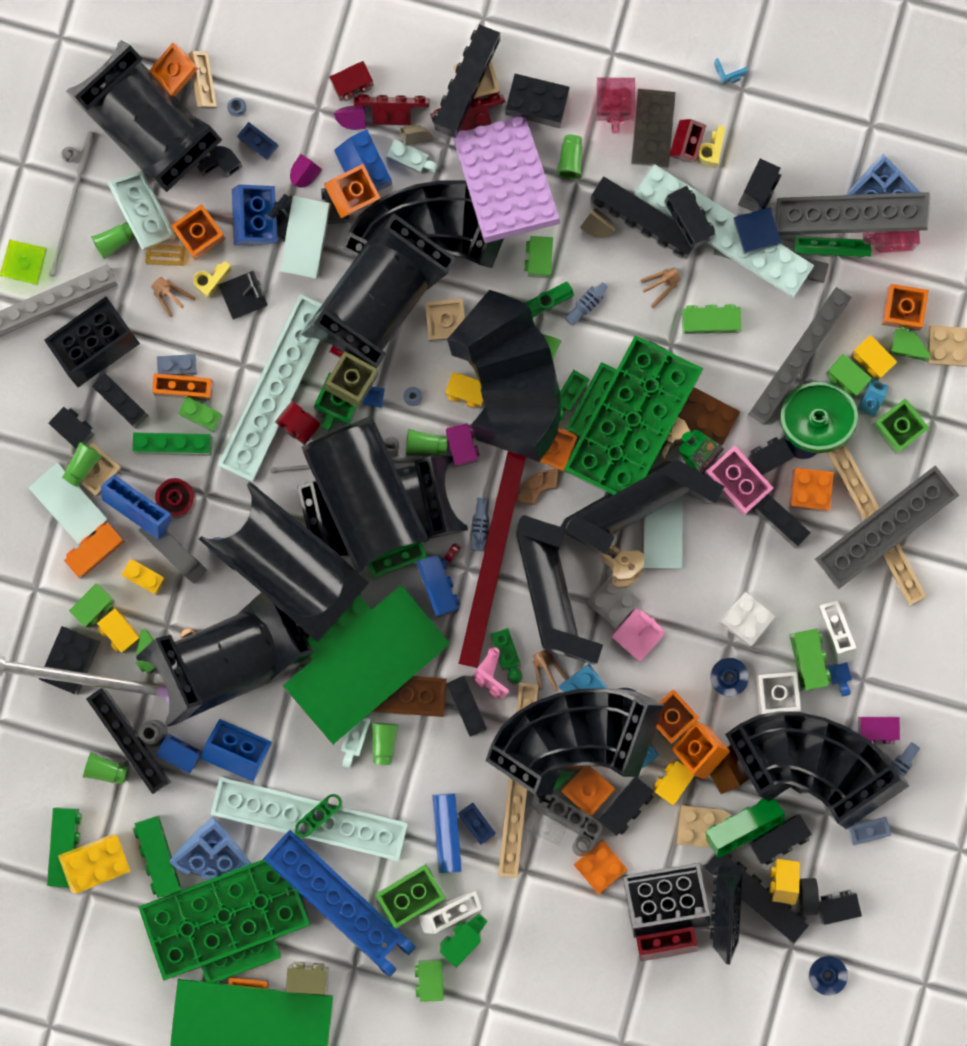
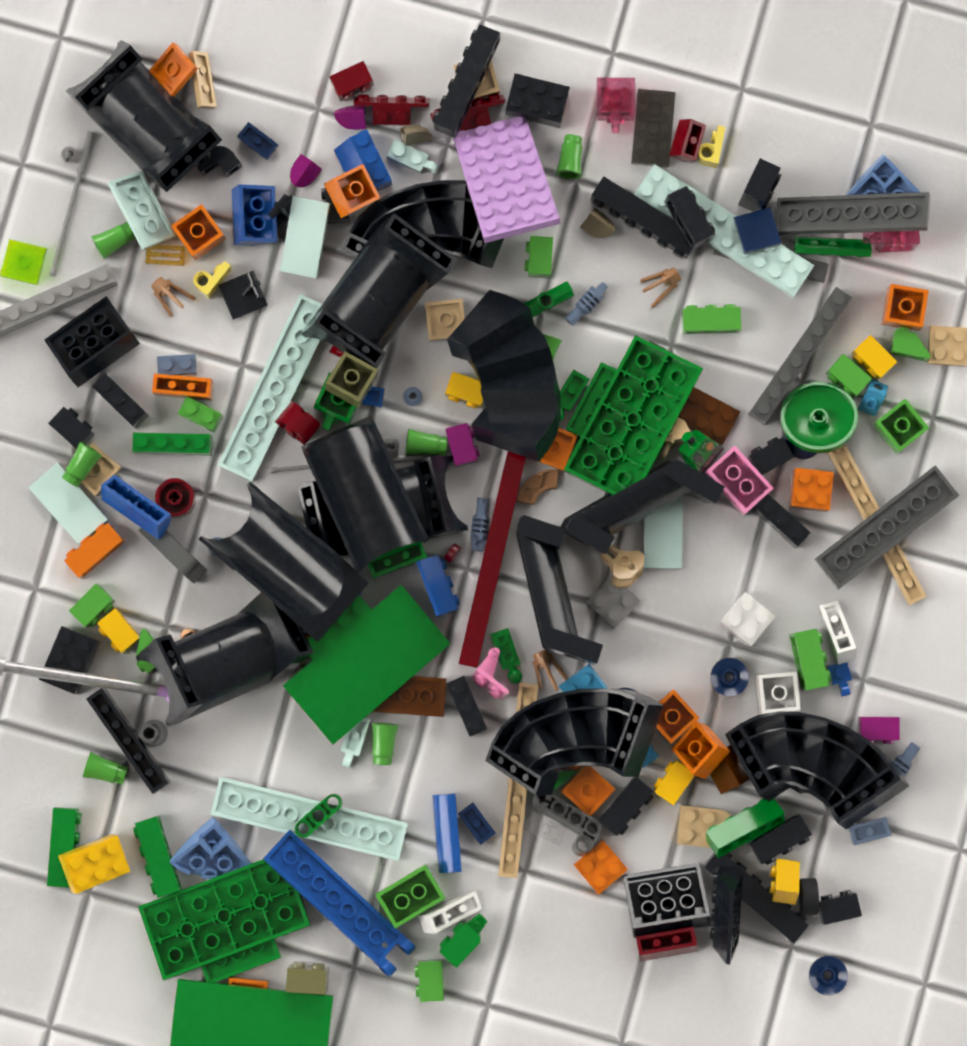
yellow brick [121,559,167,596] -> none
blue hinge [156,734,203,774] -> none
blue slope [201,719,272,782] -> none
sand blue plate [227,97,246,117] -> none
bright pink plate [611,608,666,662] -> none
dark azure bracket [714,58,748,84] -> none

